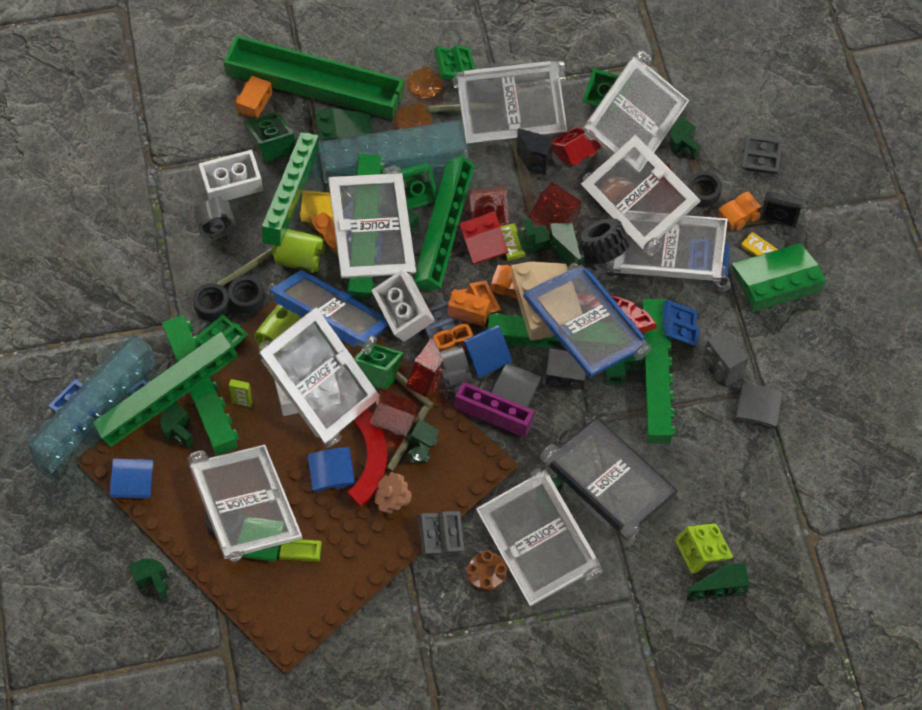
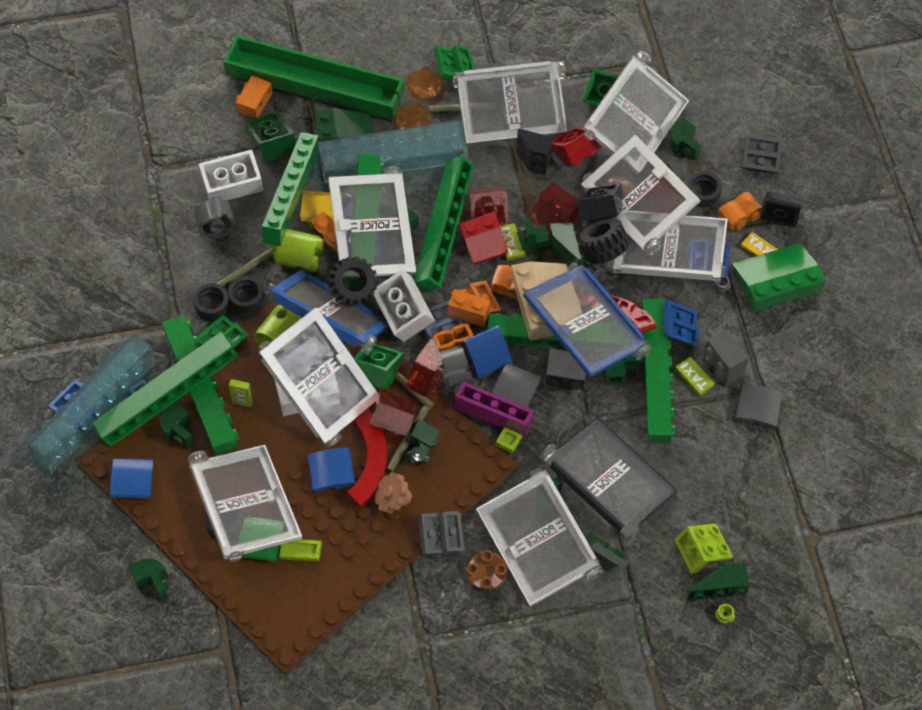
green slope [392,163,438,209] -> none
none -> black tyre [327,256,378,306]
none -> lime plate [496,427,522,454]
none -> black slope [578,183,622,222]
none -> dark green wing [586,532,629,569]
none -> lime tile [675,357,715,397]
none -> lime plate [715,604,735,624]

